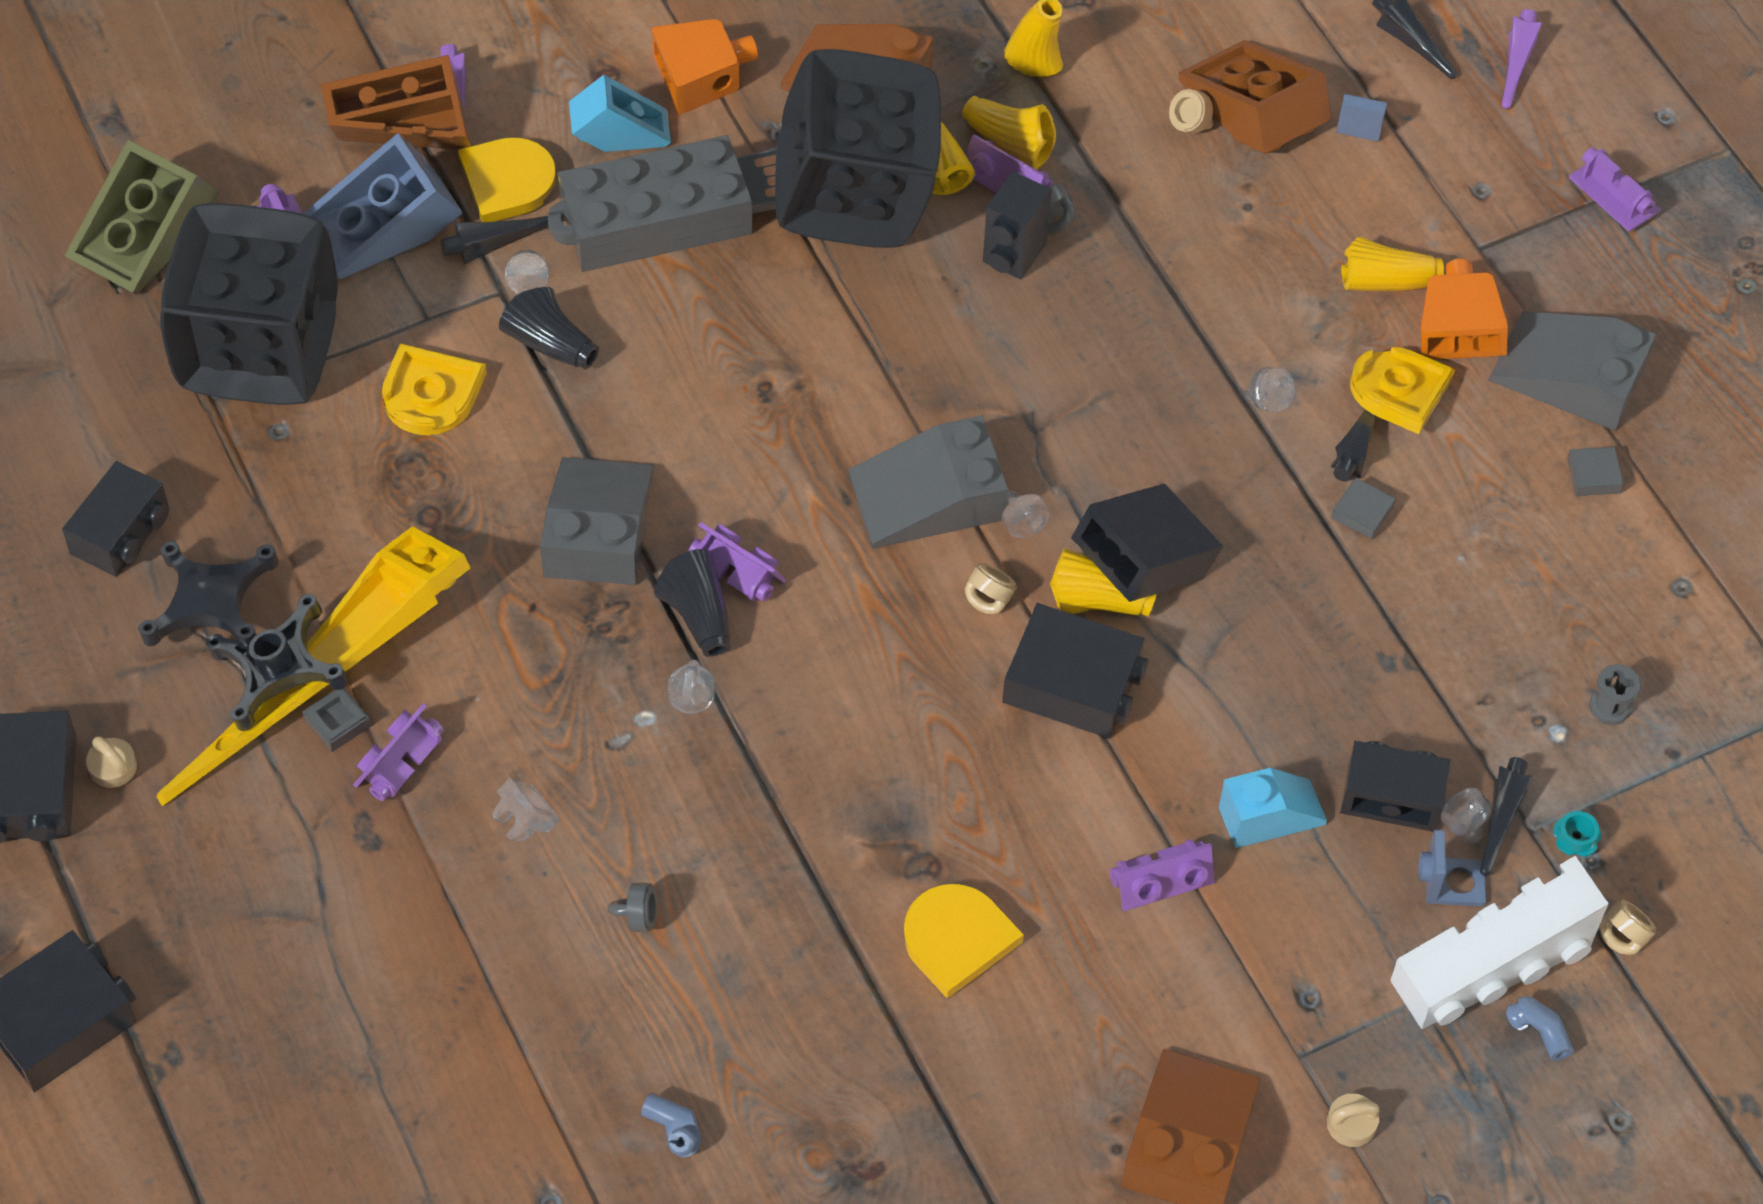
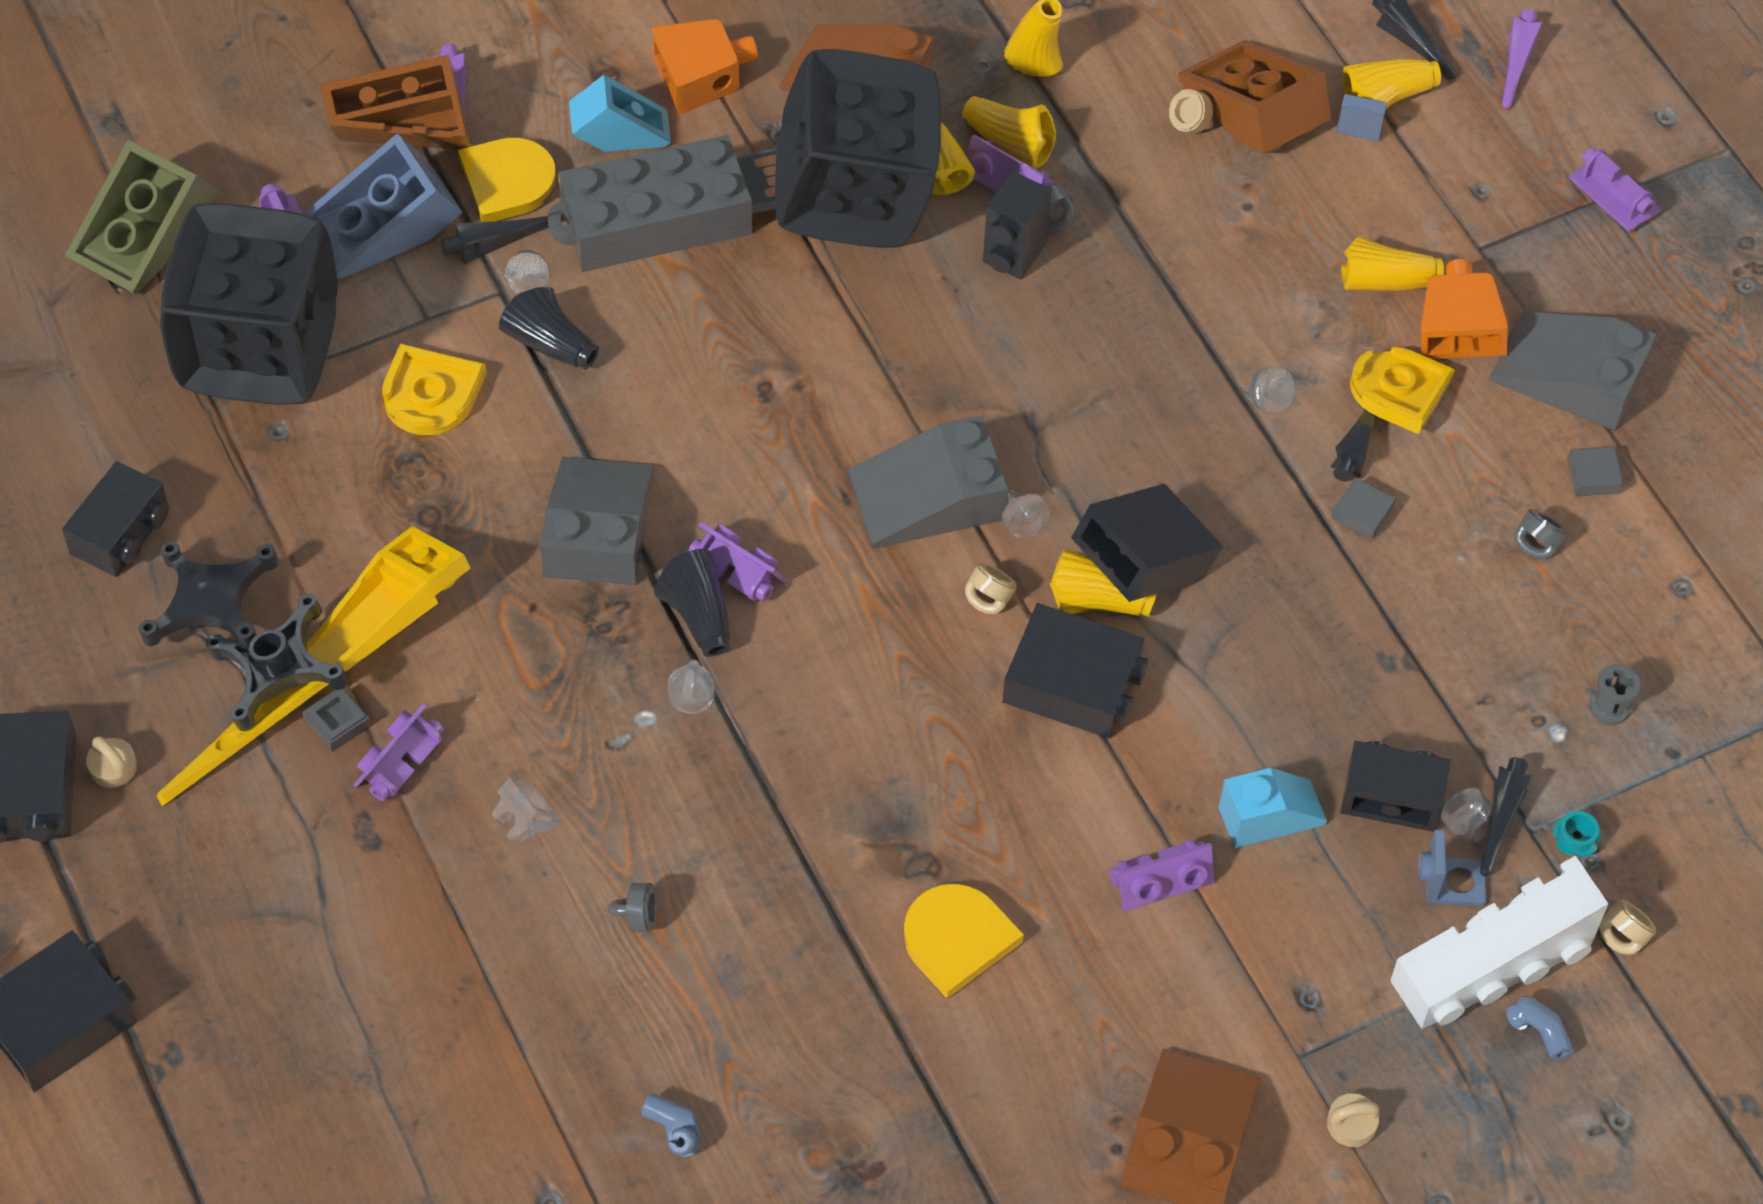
none -> yellow piece [1342,59,1441,109]
none -> dark grey tile [1515,509,1567,559]

